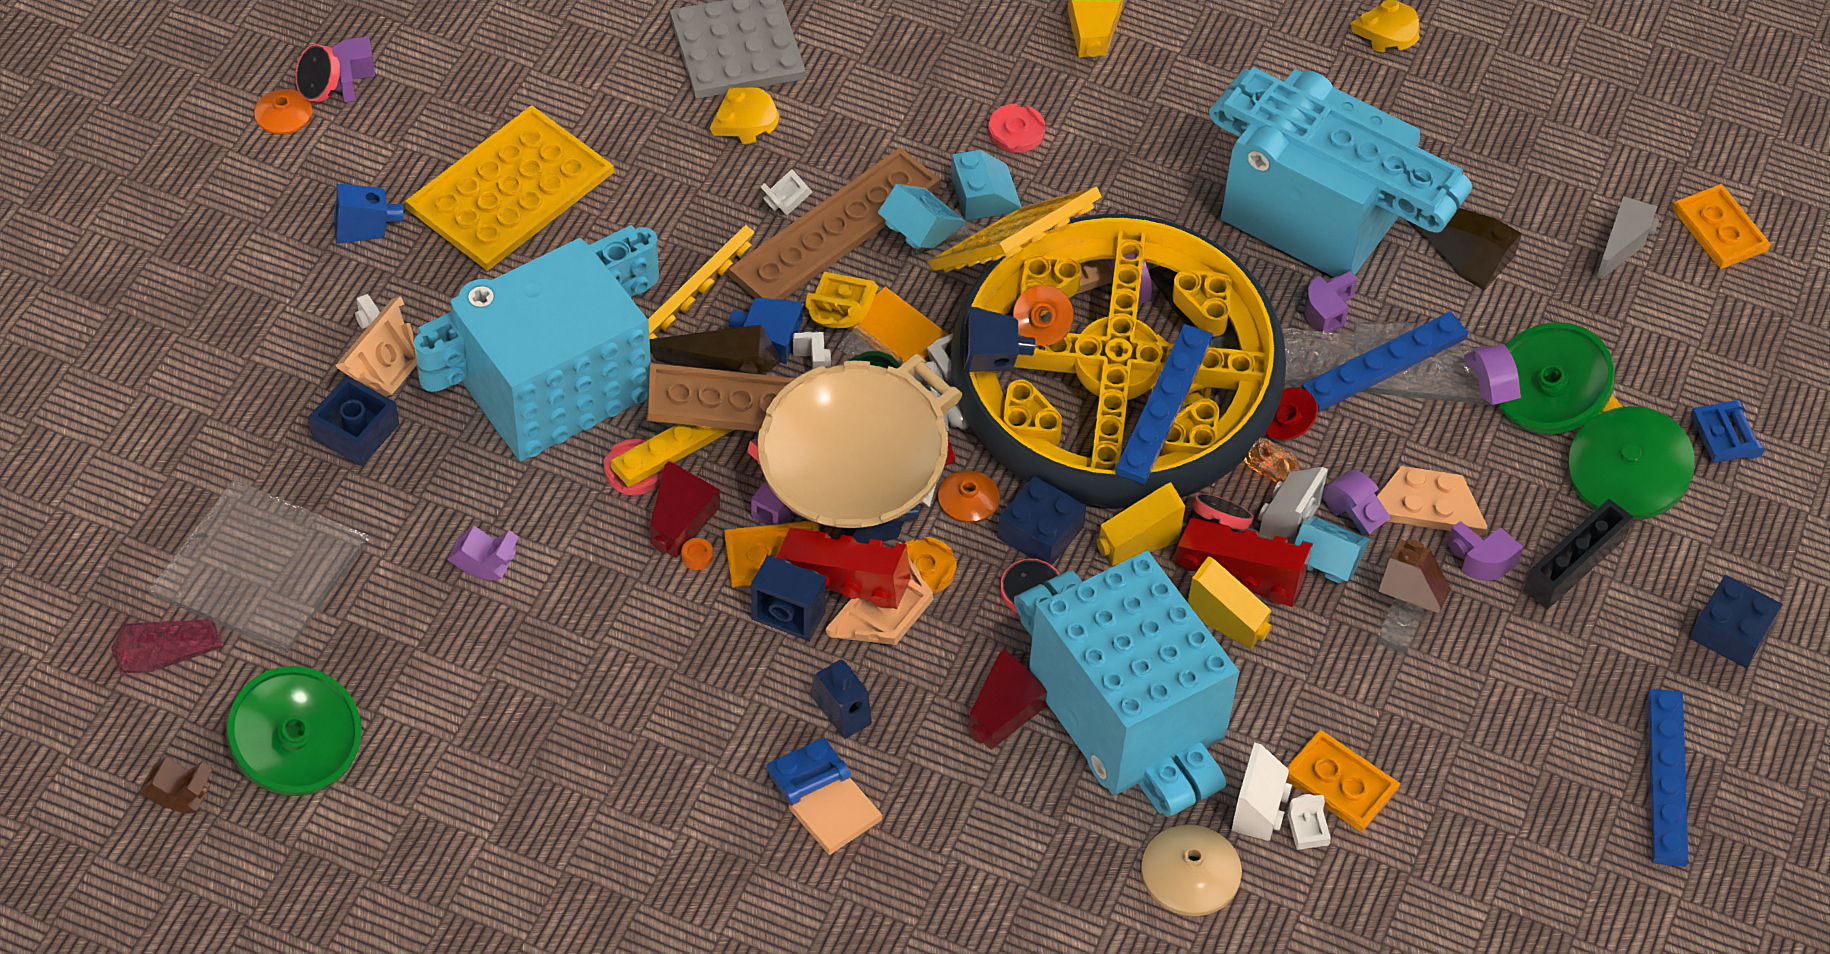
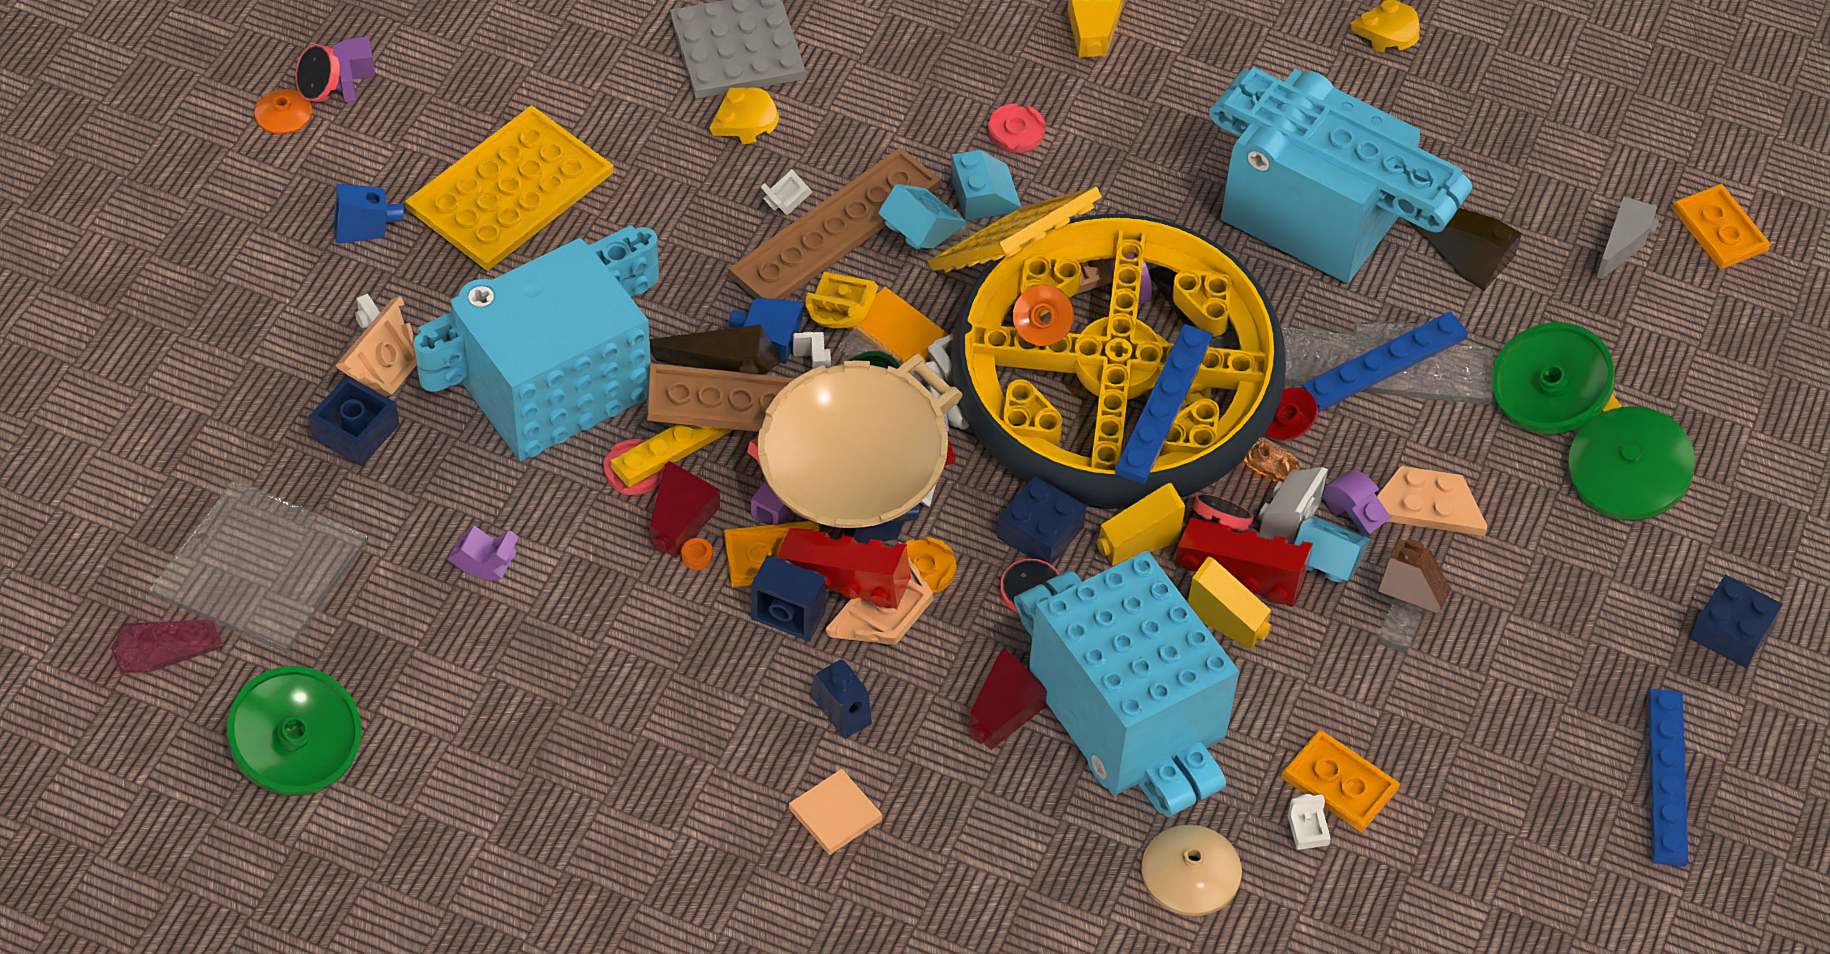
reddish brown brick [139,756,213,813] -> none
yellow plate [648,225,755,339] -> none
blue plate [766,737,851,806] -> none
orange dish [938,470,1000,523] -> none
dark blue torso [964,306,1035,372] -> none
white slope [1231,742,1292,841] -> none
medium lavender brick [1304,271,1358,338] -> none
medium lavender brick [1447,521,1523,581] -> none
medium lavender brick [1464,344,1521,405] -> none
black brick [1523,499,1634,610] -> none
blue plate [1690,400,1765,463] -> none

